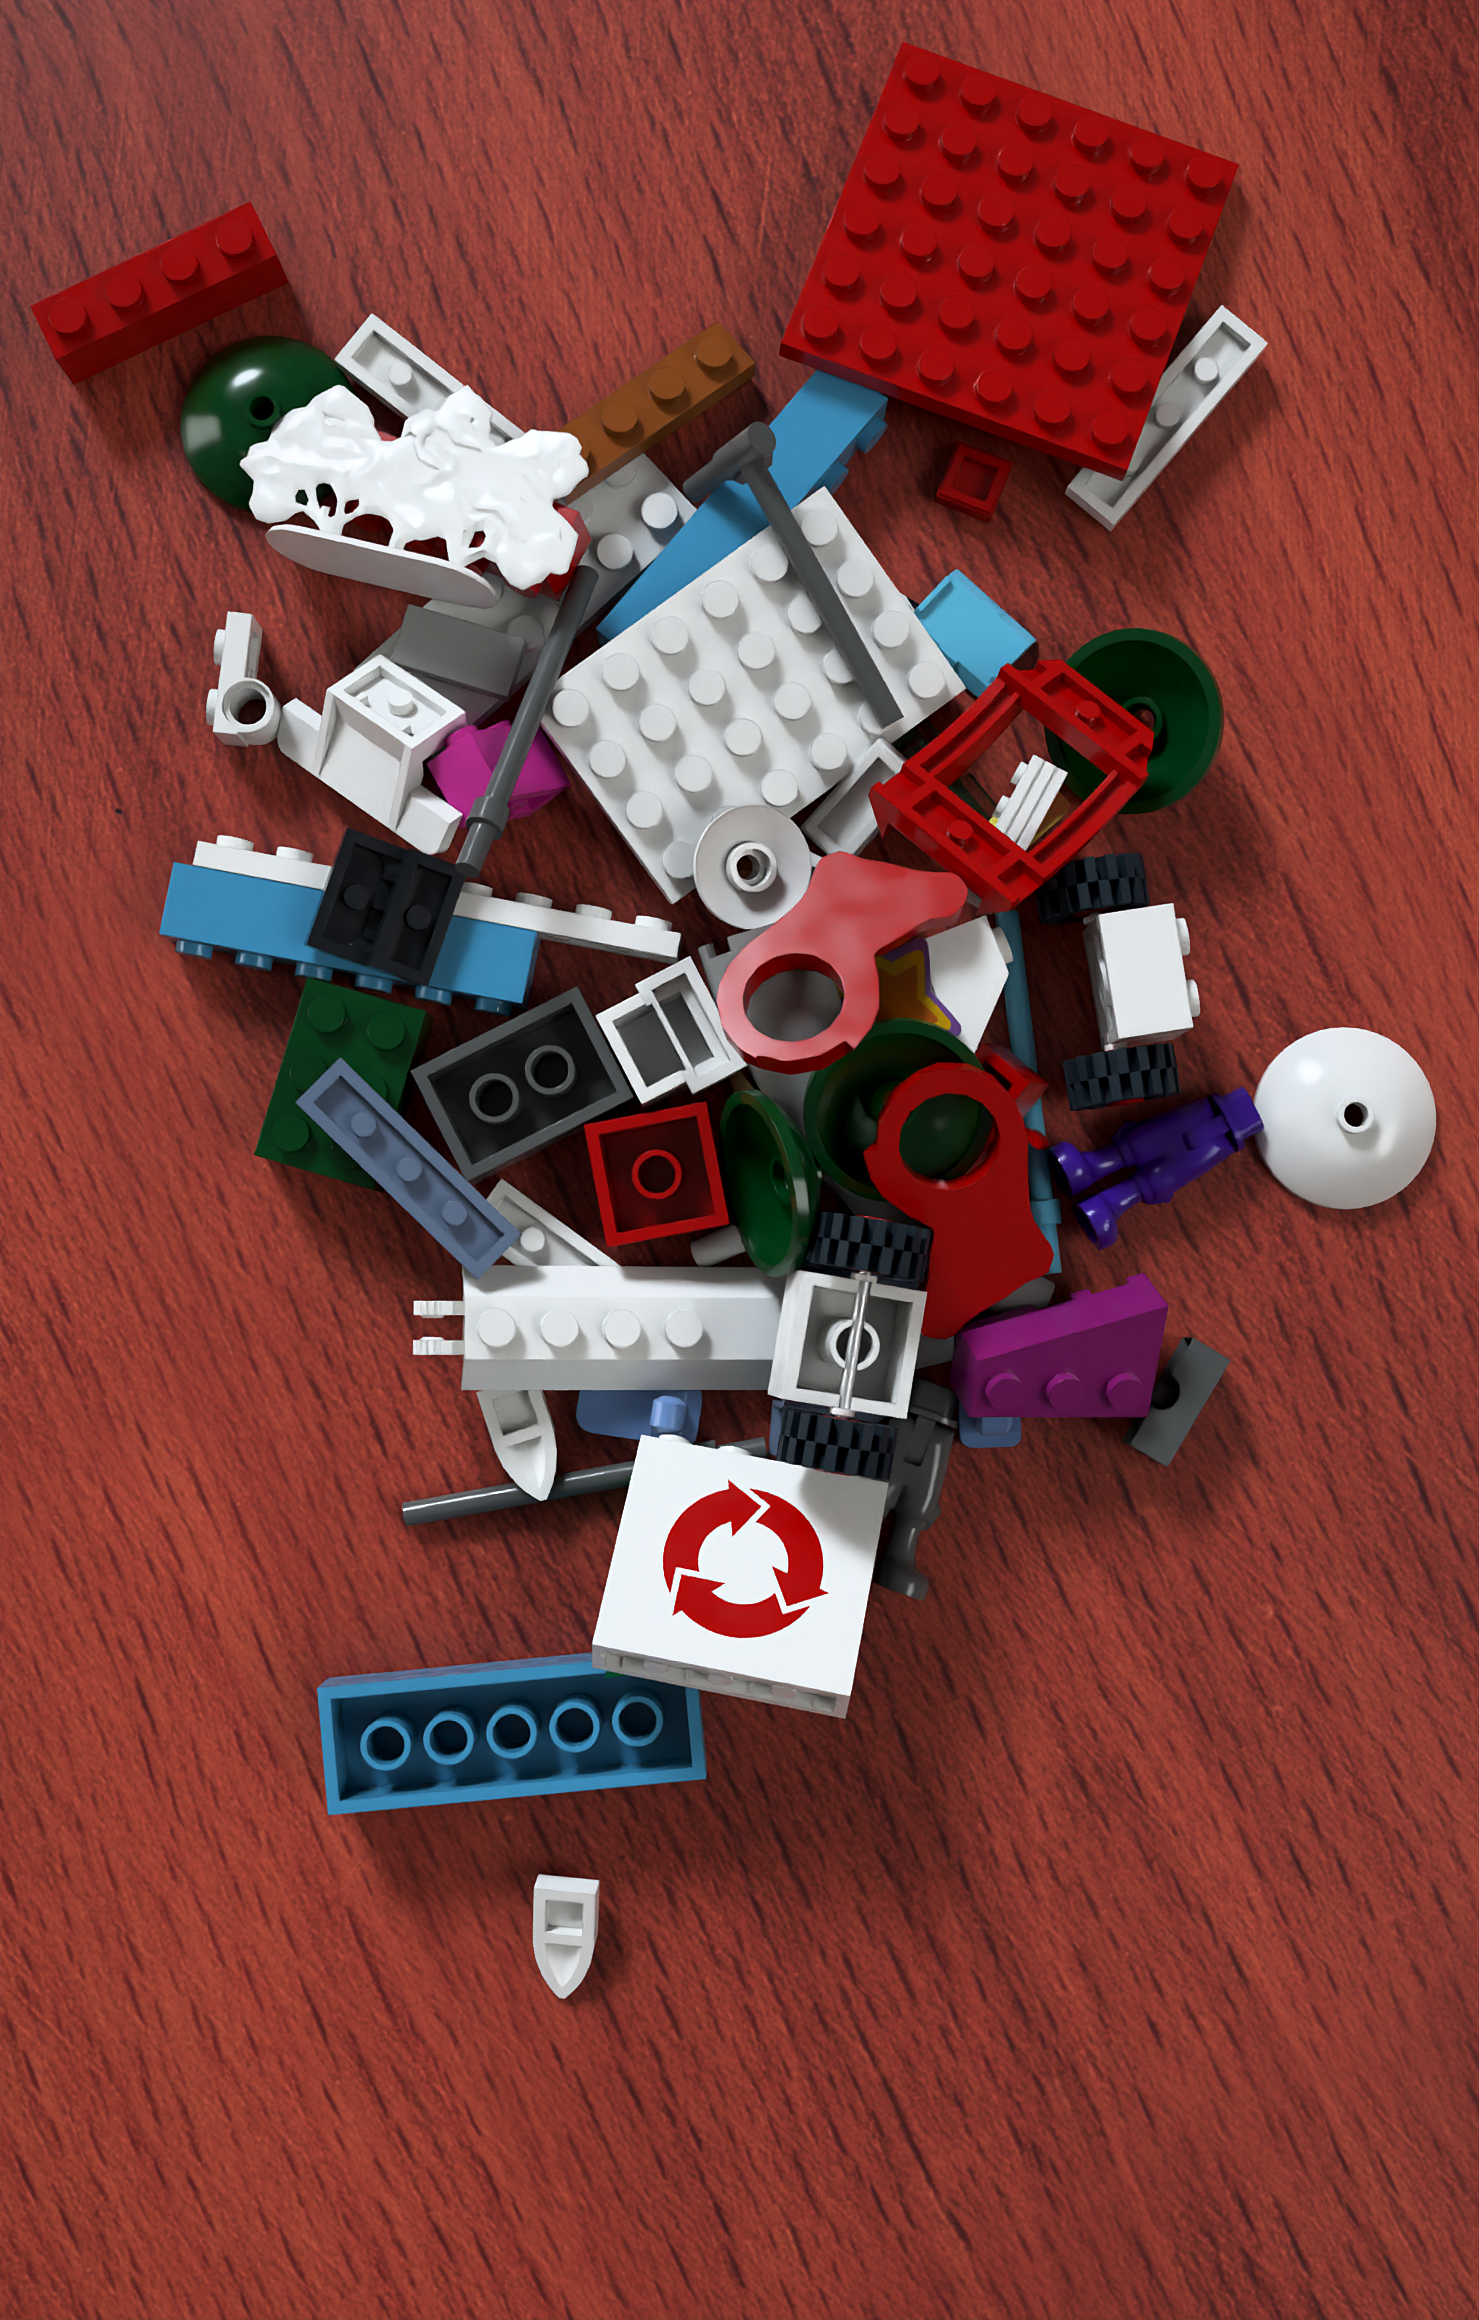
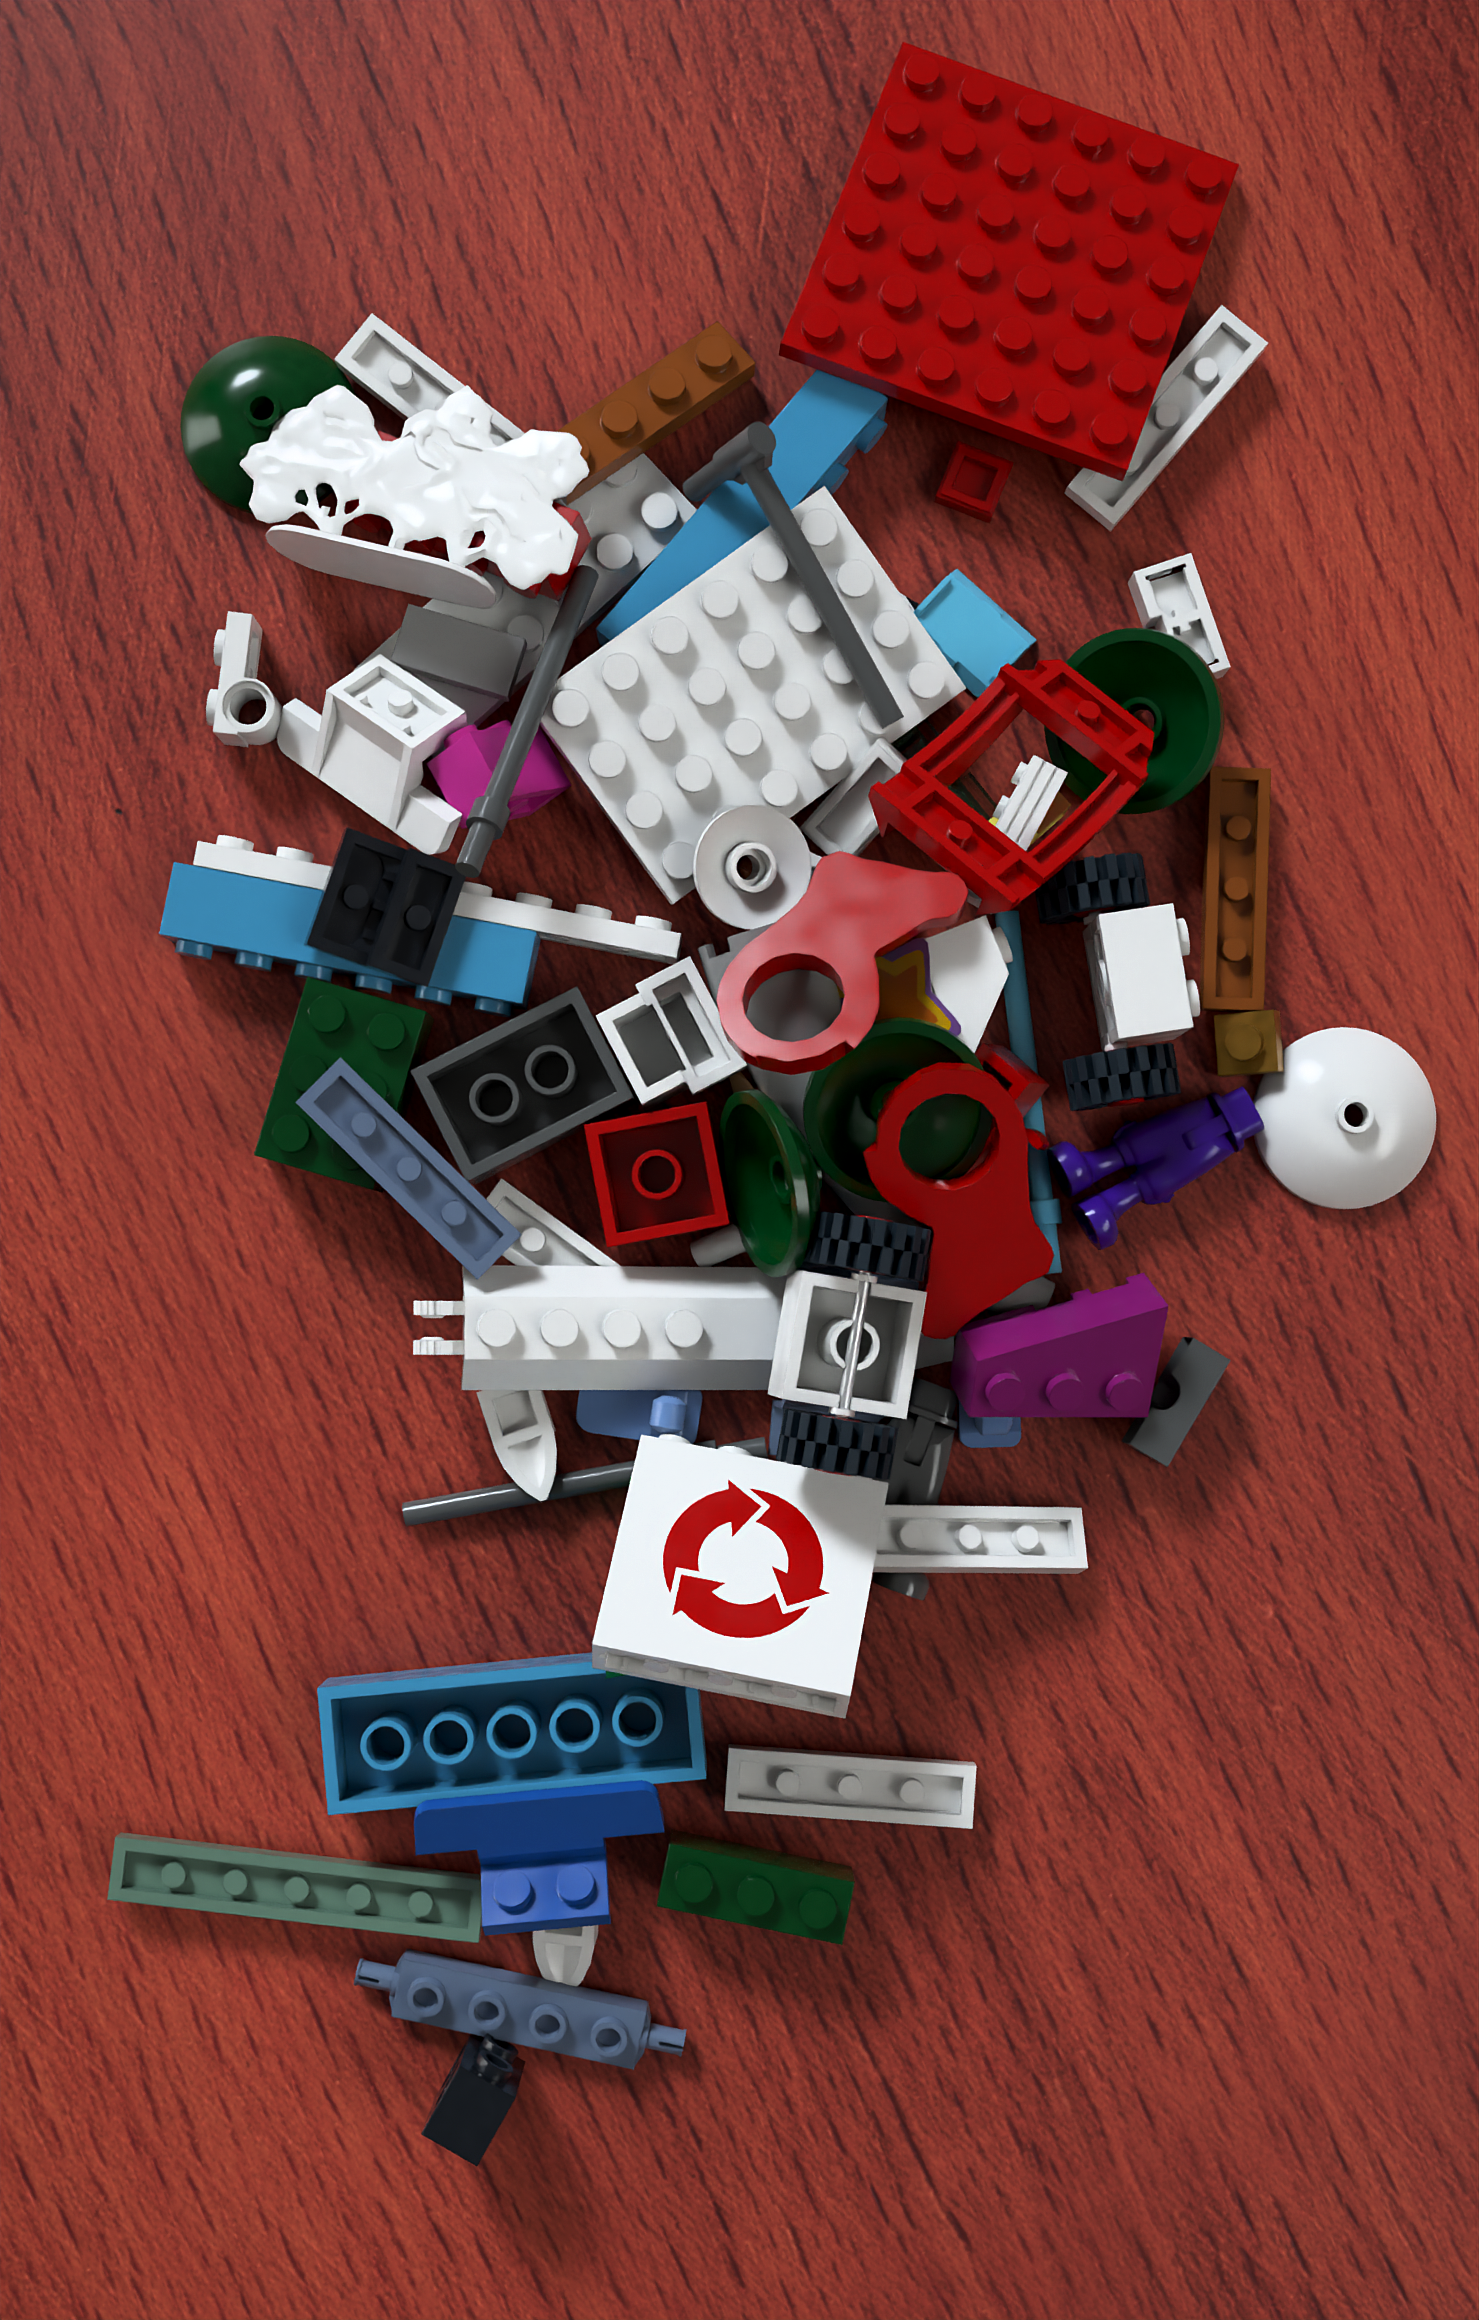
red brick [30,201,289,385] -> none
none -> sand green plate [107,1832,482,1943]
none -> sand blue plate [354,1948,687,2070]
none -> blue plate [414,1780,665,1936]
none -> black brick [421,2033,525,2166]
none -> dark green brick [657,1829,855,1945]
none -> white plate [724,1744,977,1829]
none -> white plate [873,1505,1088,1574]
none -> white piece [1128,553,1231,679]
none -> dark orange plate [1199,766,1271,1013]
none -> pearl gold plate [1214,1010,1284,1077]

